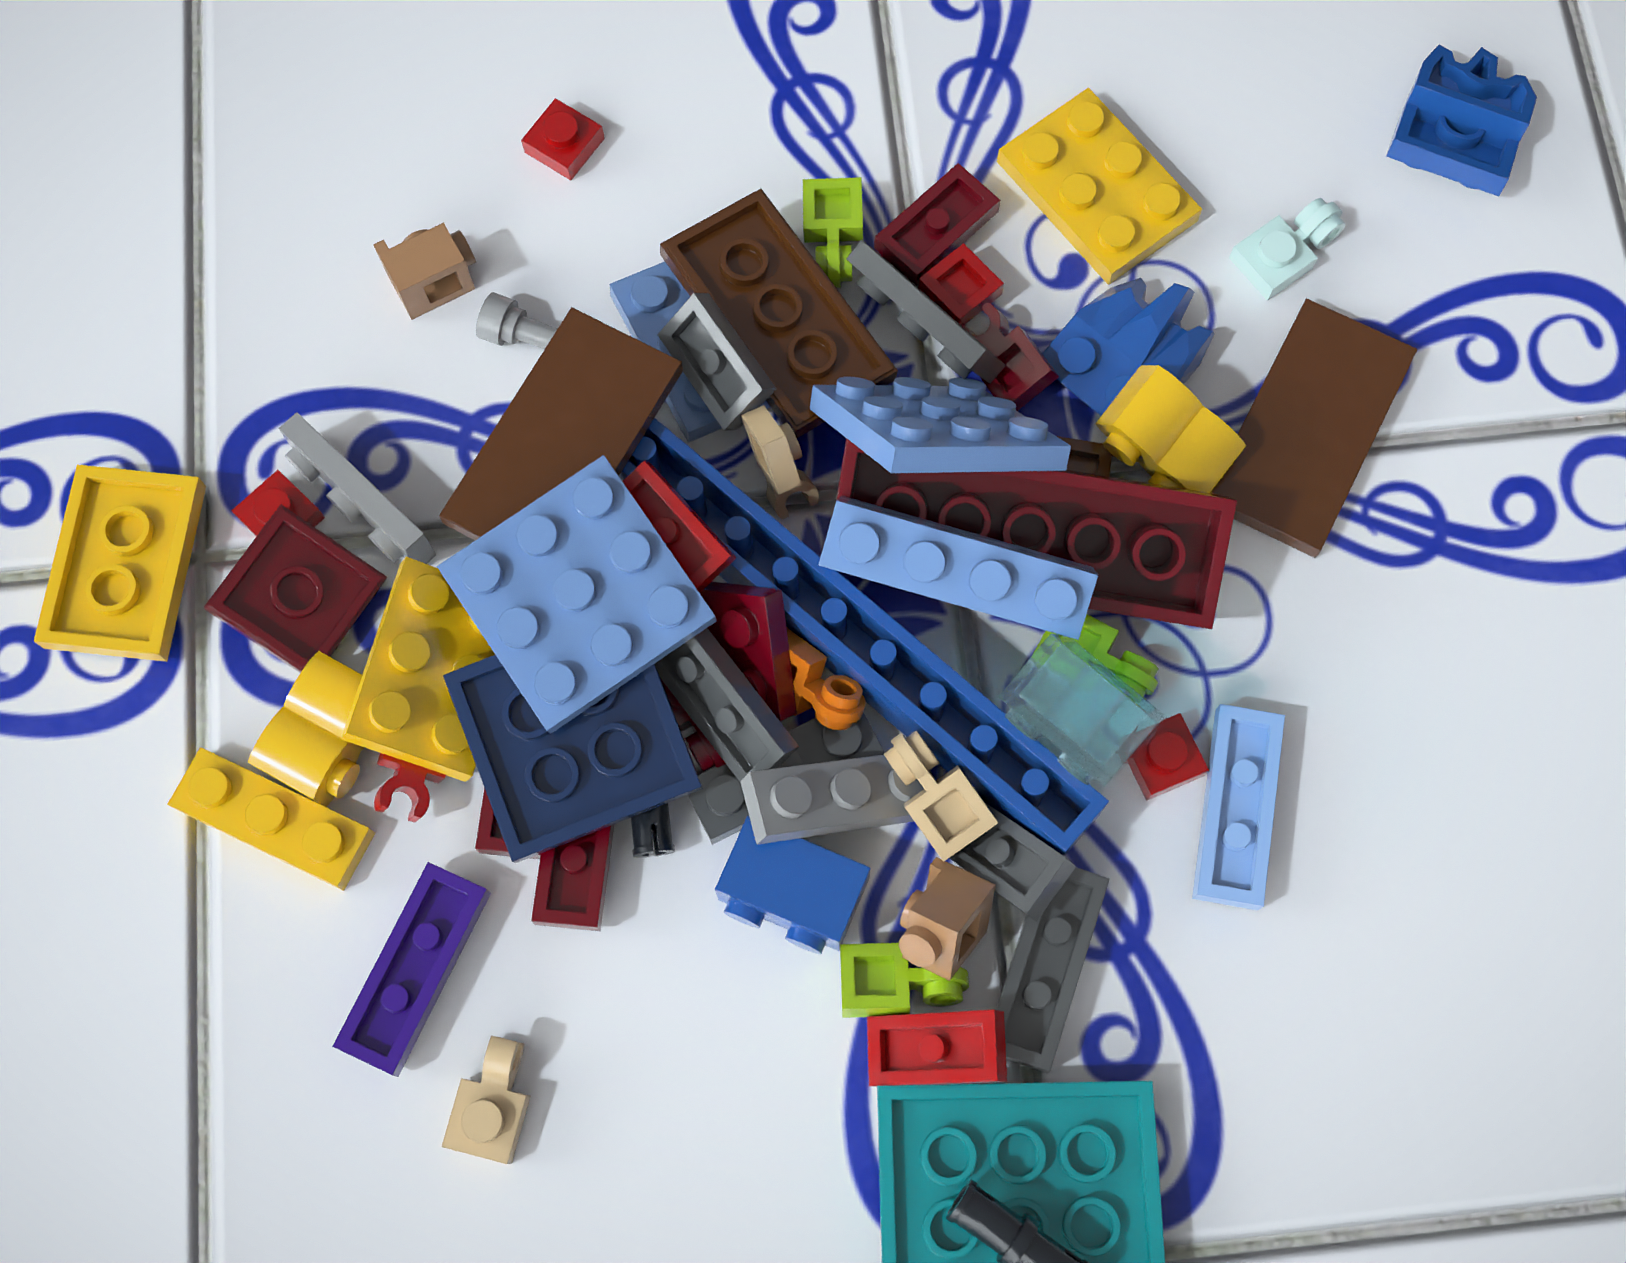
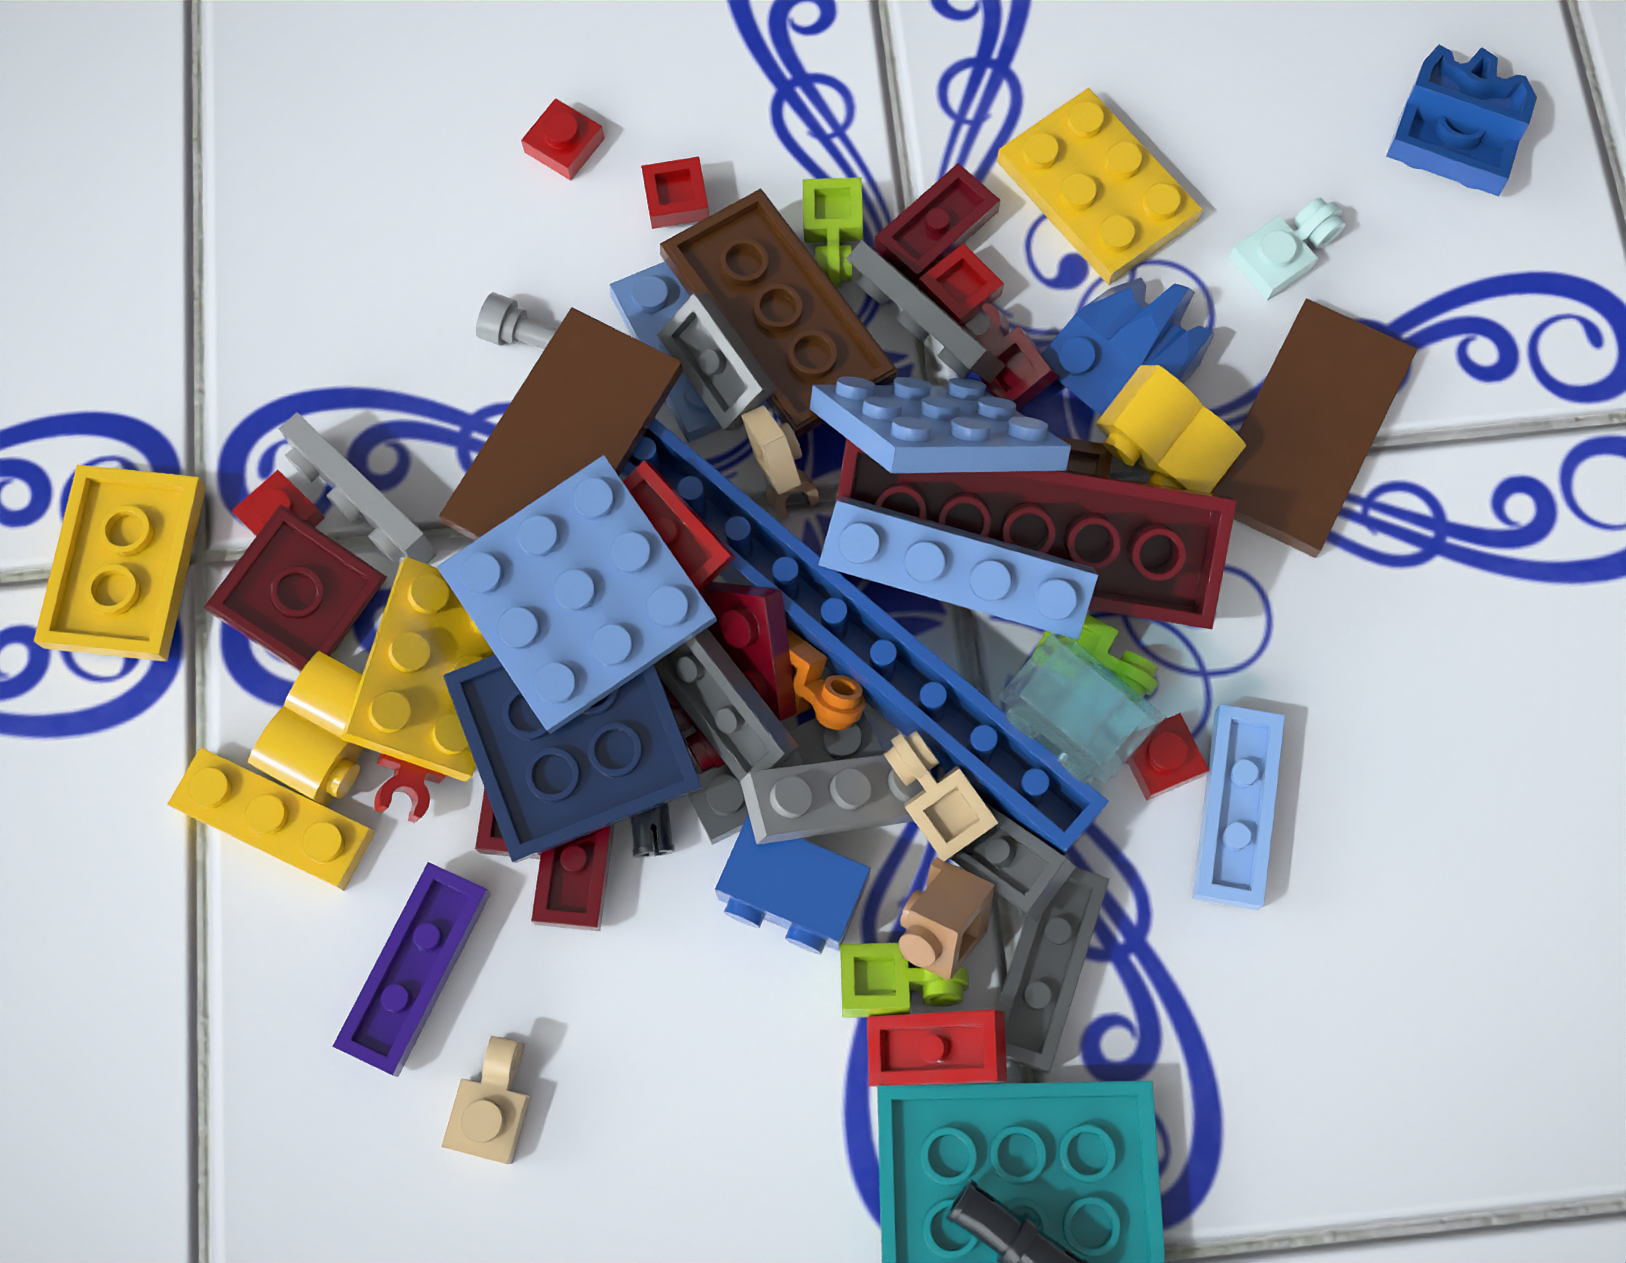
medium nougat brick [373,222,476,320] -> none
none -> red plate [641,156,709,229]

